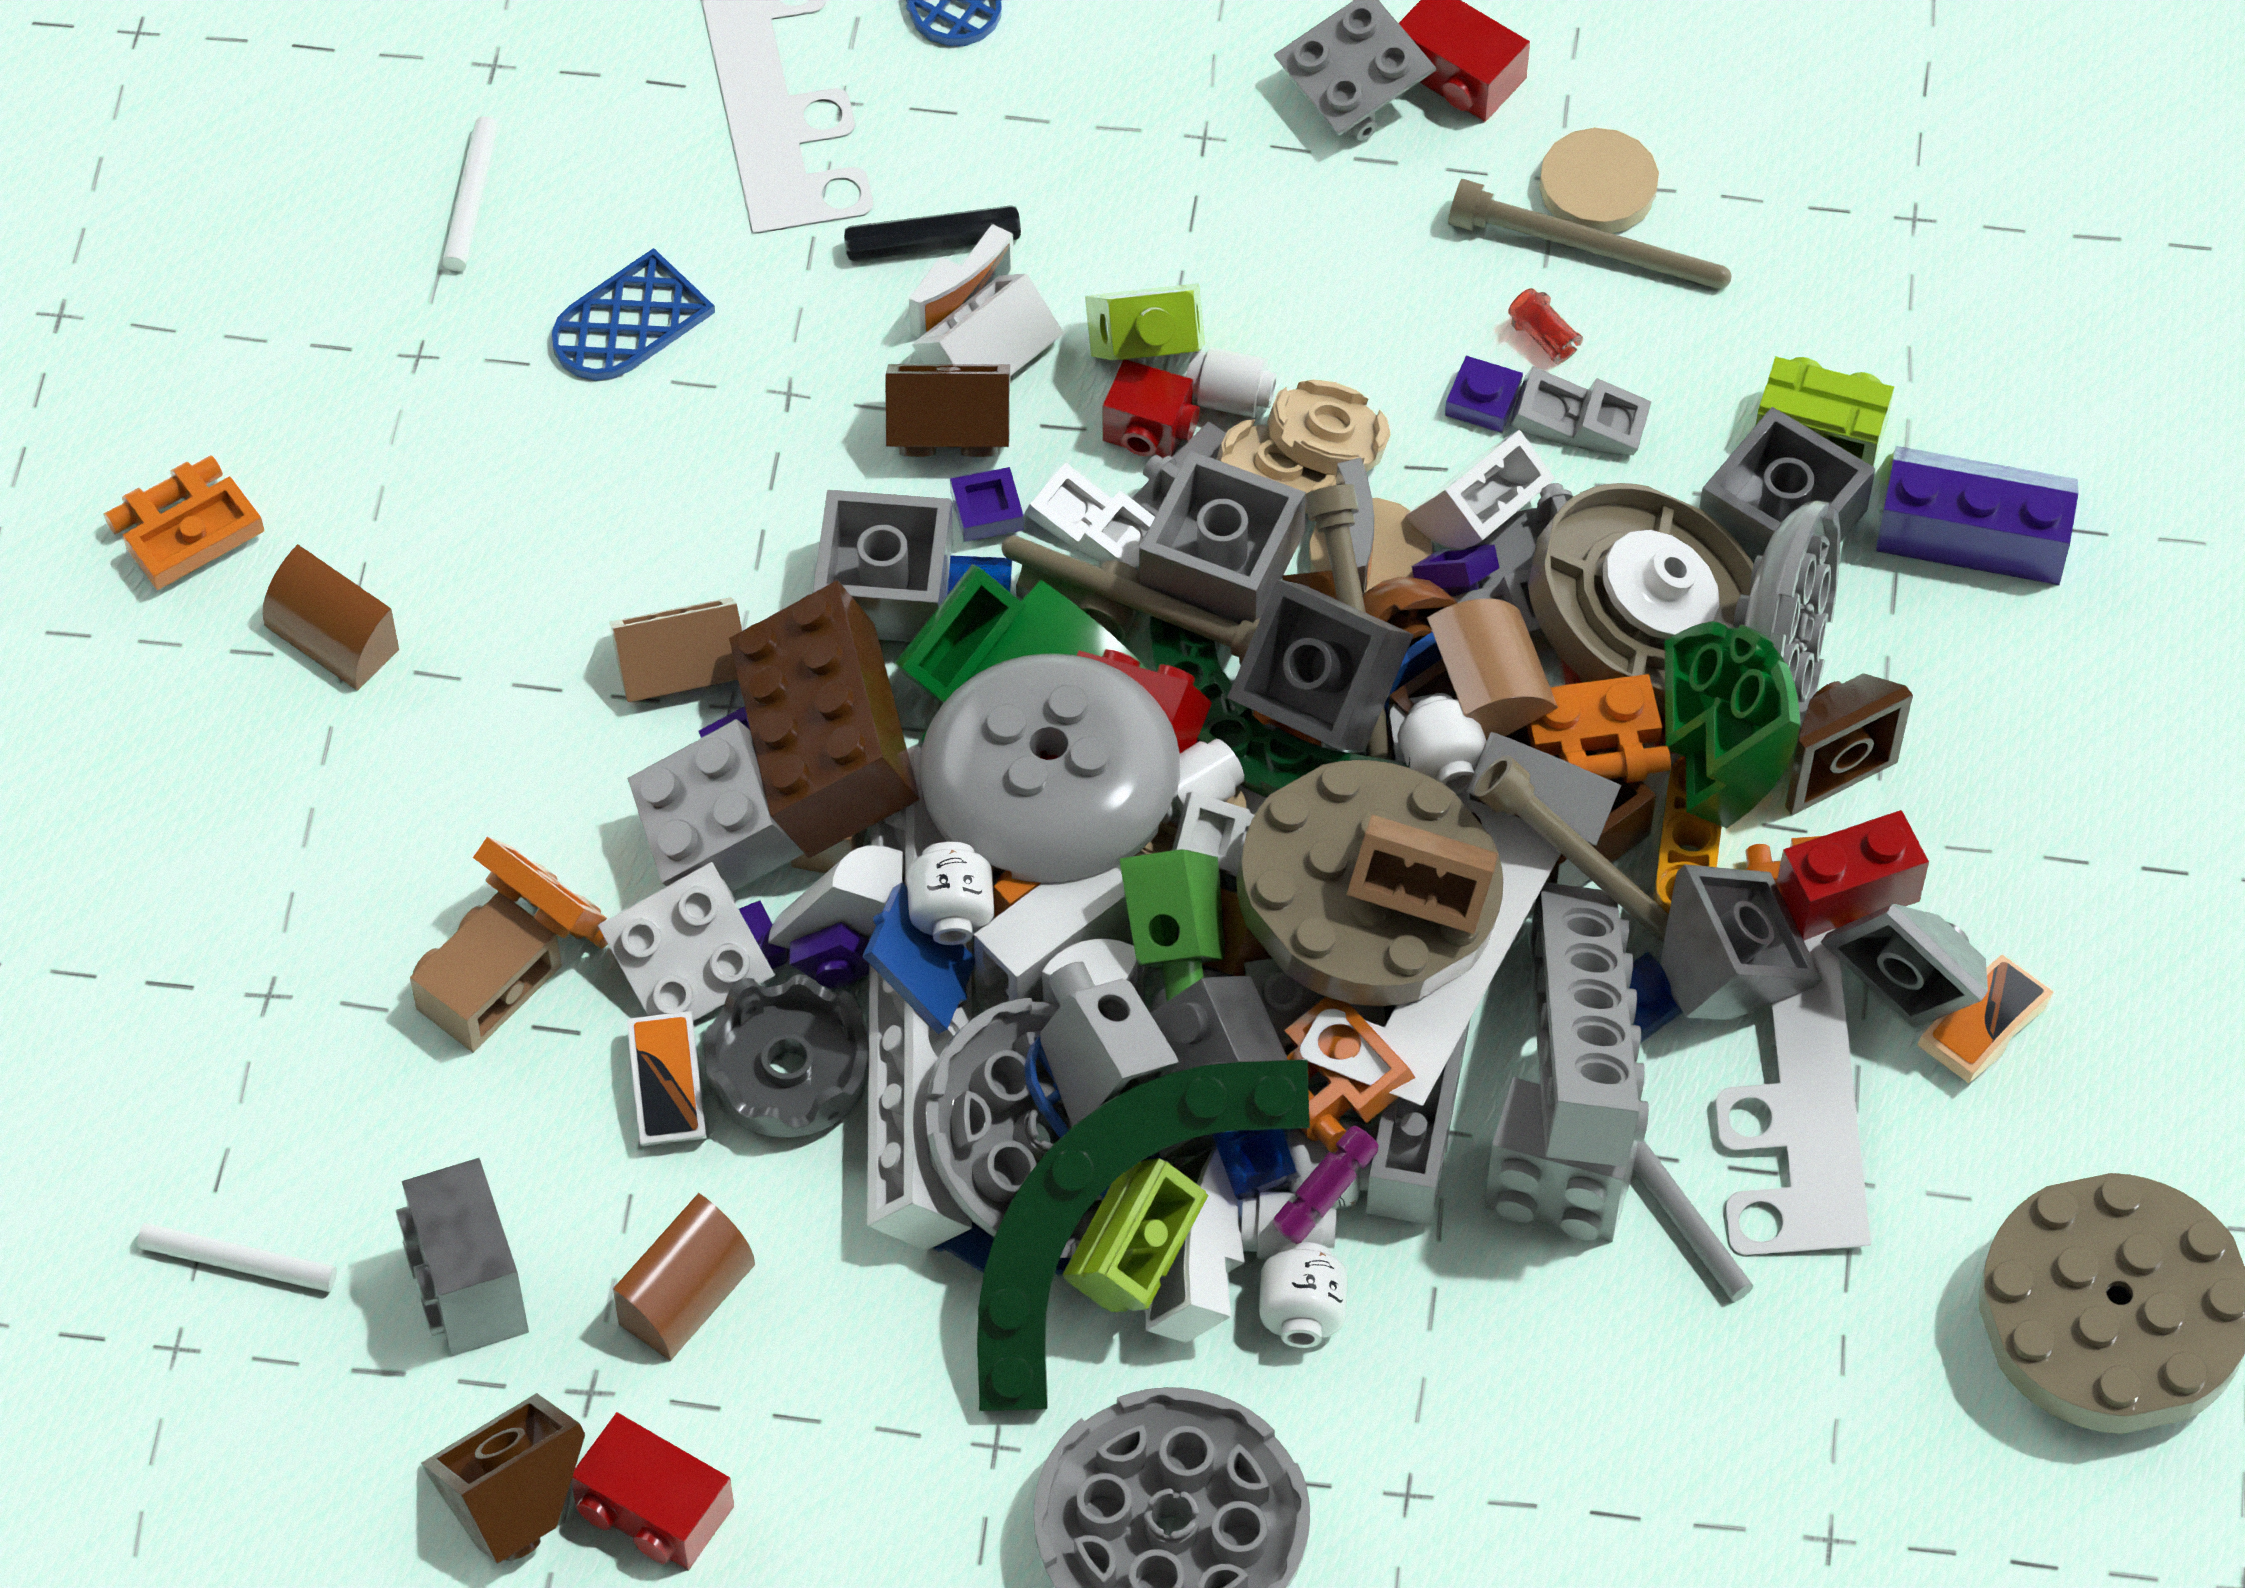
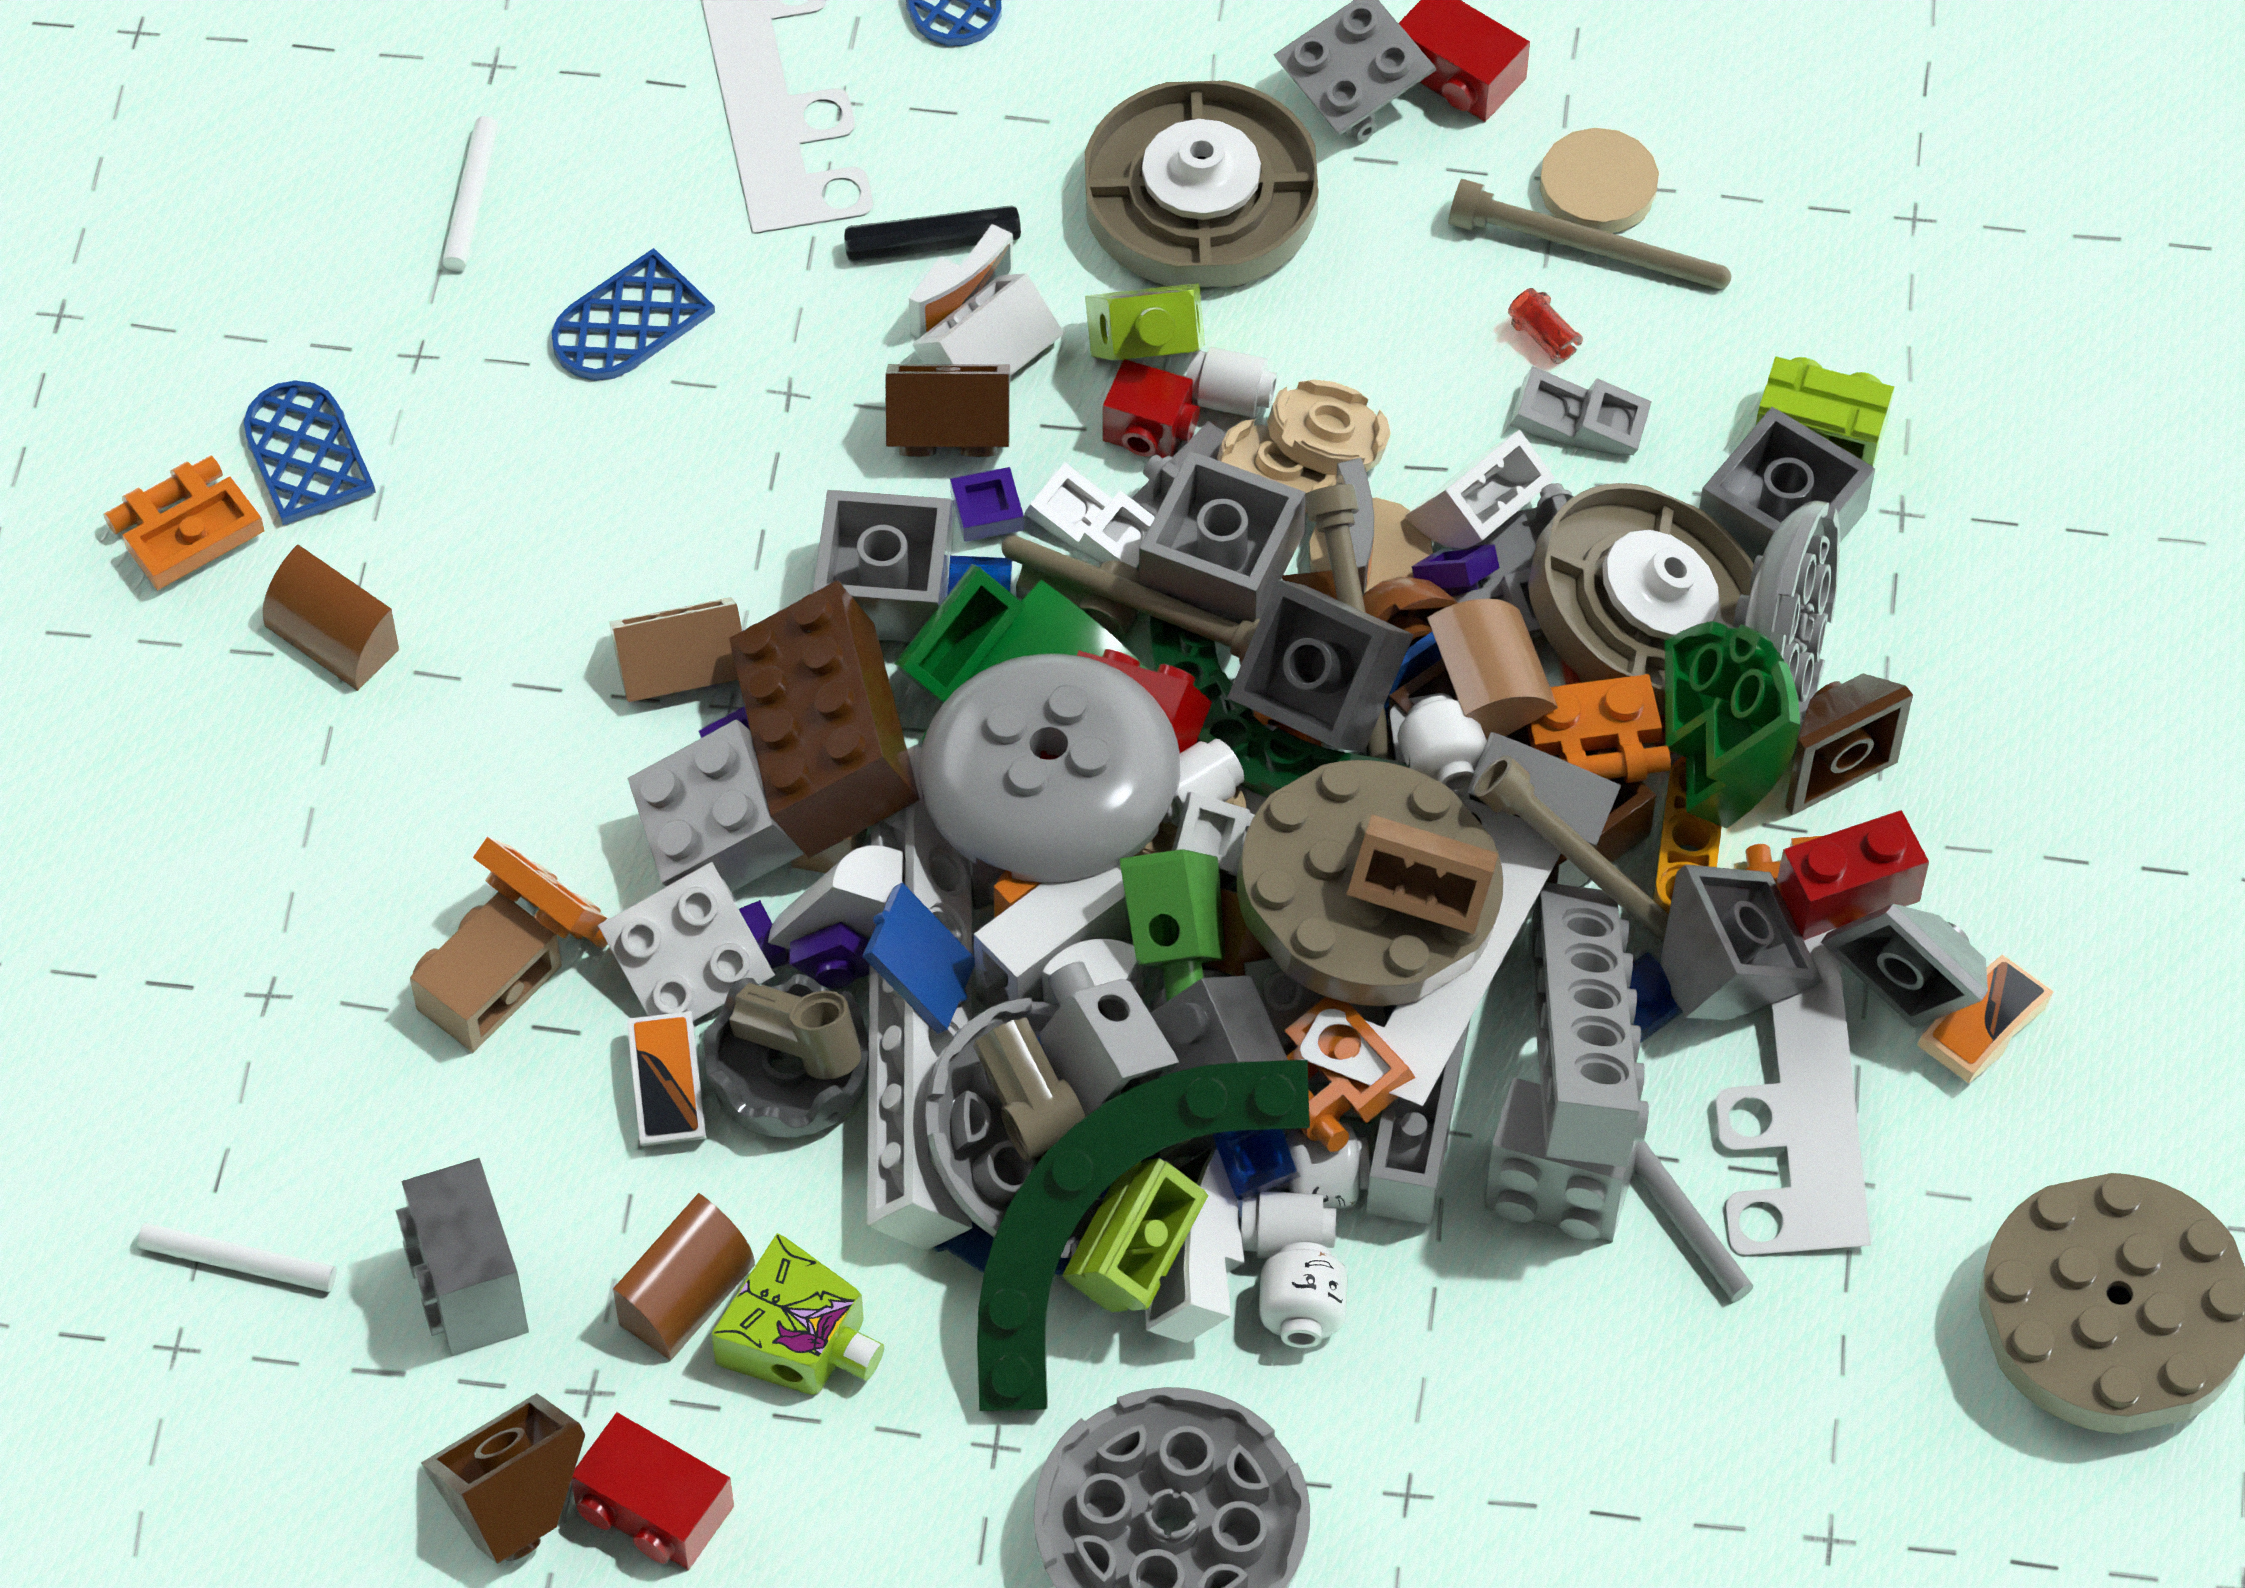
white head [907,842,994,945] -> none
magenta axle [1273,1125,1379,1244] -> none
dark purple plate [1445,355,1523,433] -> none
dark purple slope [1876,445,2079,585] -> none
none -> blue window [244,380,376,526]
none -> lime torso [711,1233,885,1395]
none -> dark tan piece [729,983,862,1080]
none -> dark tan piece [973,1017,1085,1162]
none -> dark tan piece [1084,80,1319,287]

